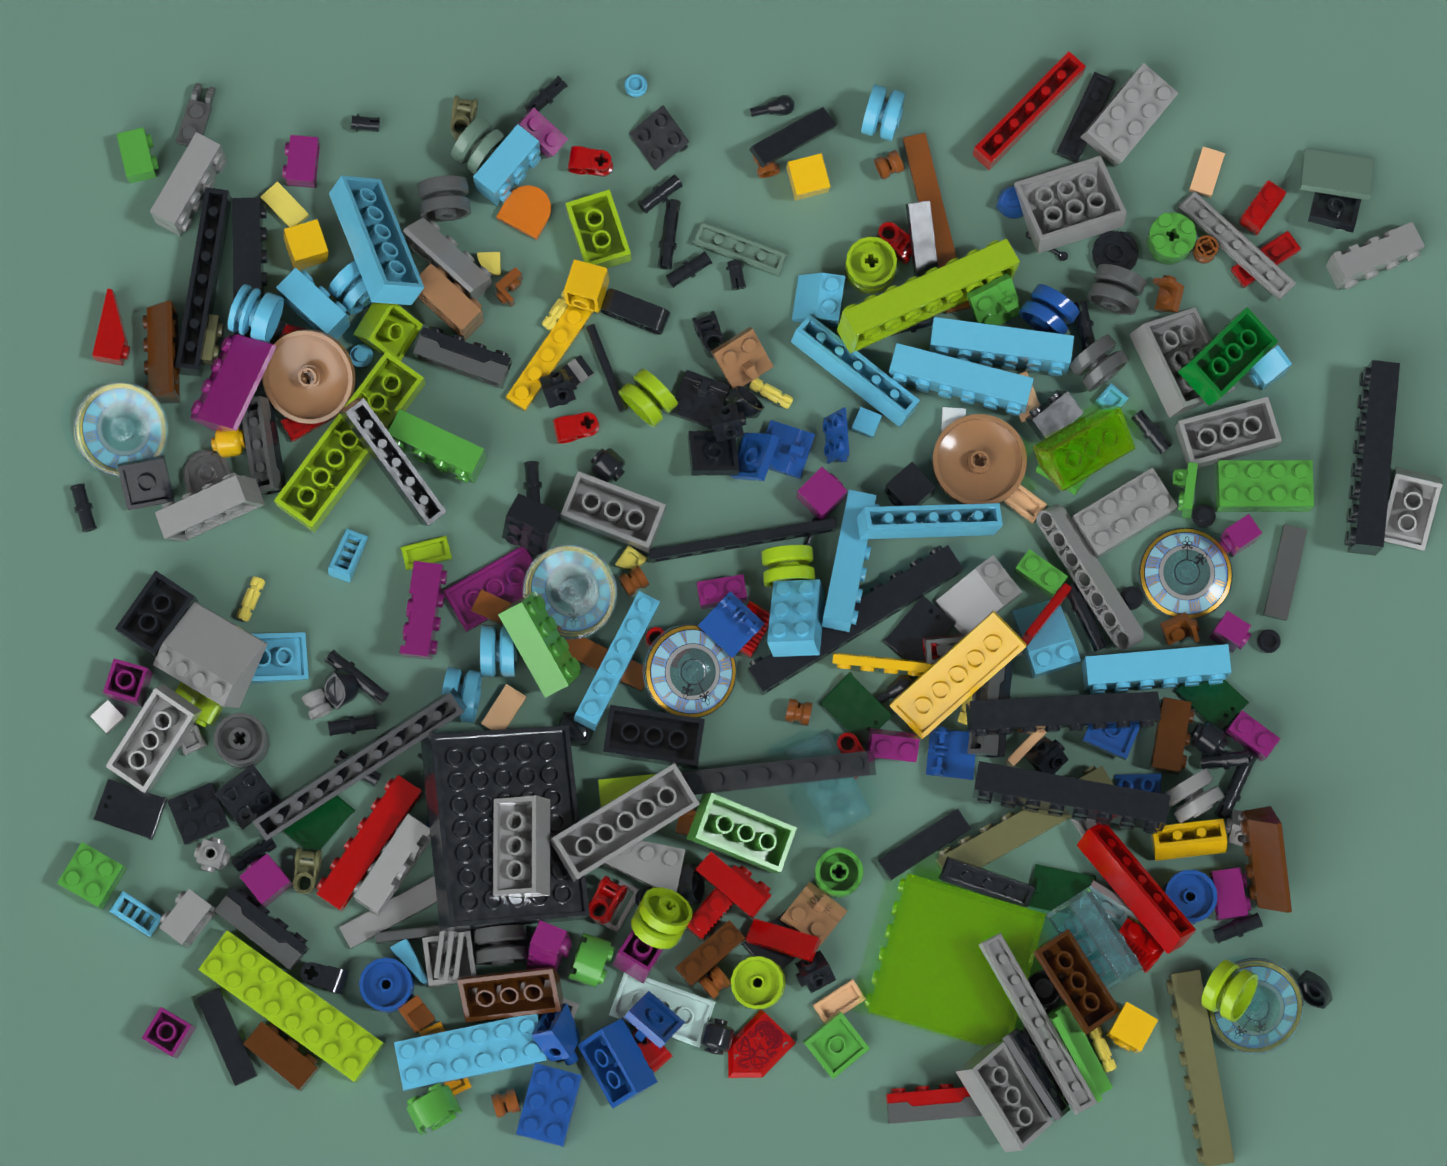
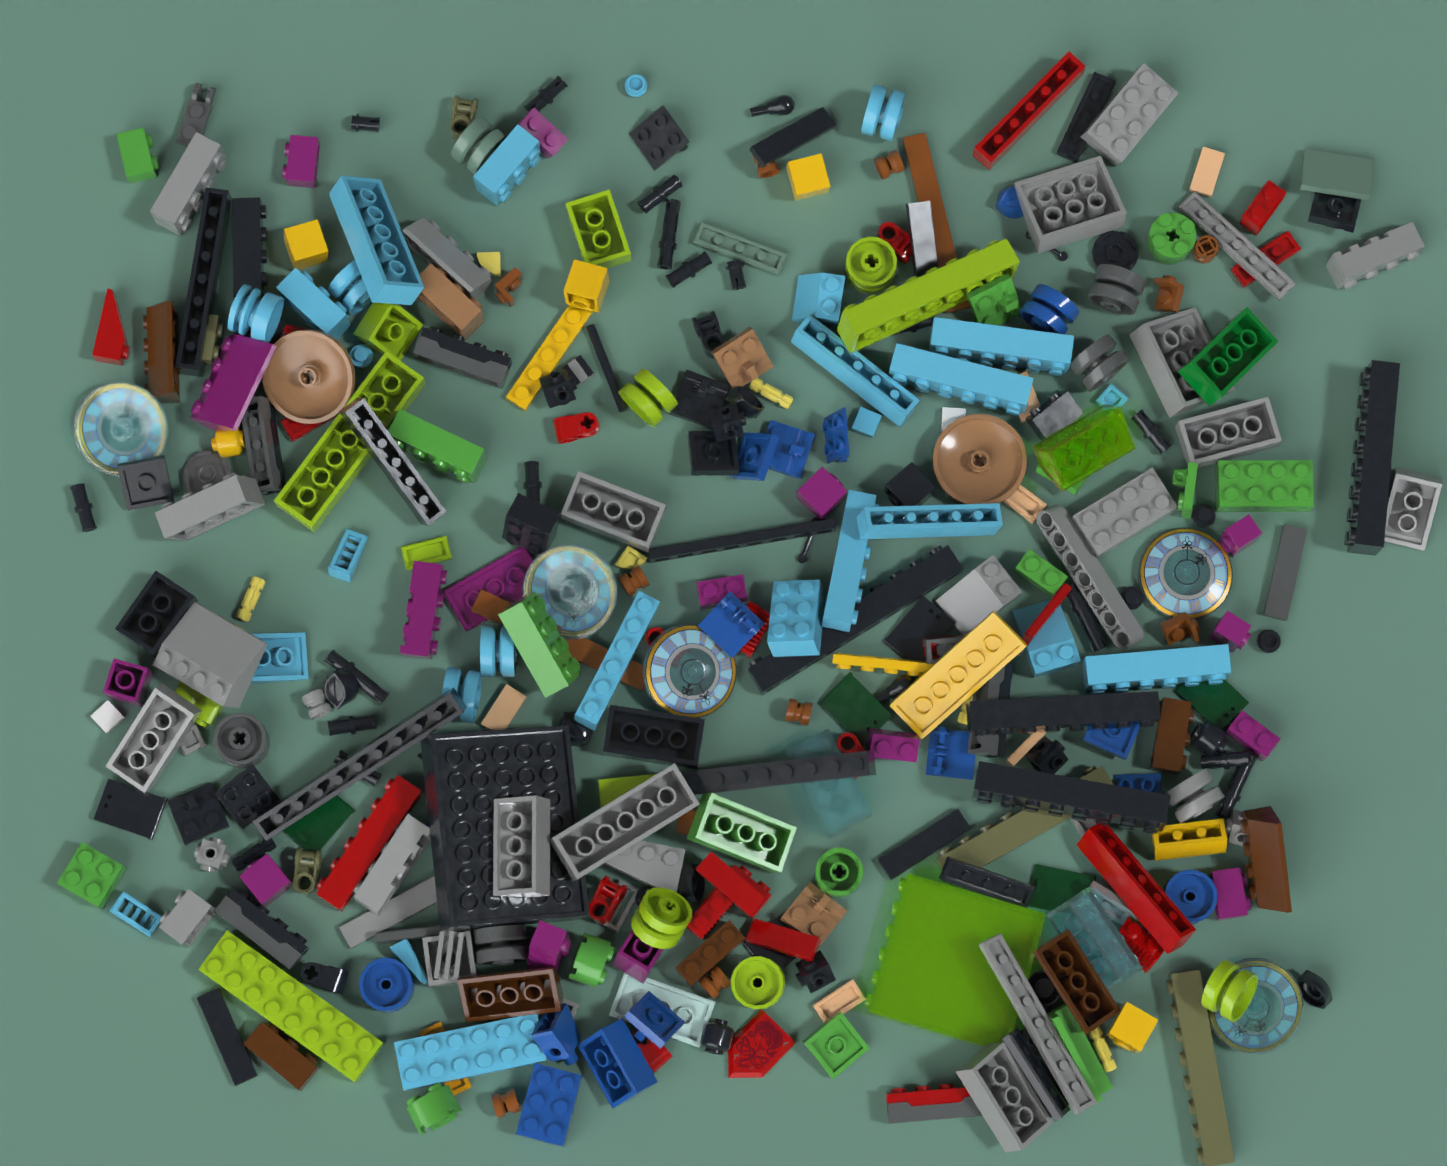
magenta head [142,1007,196,1059] -> none
light yellow tile [261,181,309,227] -> none
dark orange panel [398,995,435,1034] -> none
dark grey wheel [418,175,471,222] -> none
orange tile [496,185,551,240] -> none
light yellow axle [542,291,569,331] -> none
red piece [567,146,613,177] -> none
black head [590,448,625,482] -> none
black beam [600,288,671,335] -> none
lime wheel [761,545,815,587] -> none
black pin [1074,301,1095,350] -> none
black pin [1212,913,1263,944] -> none
medium azure slope [1249,345,1292,390] -> none

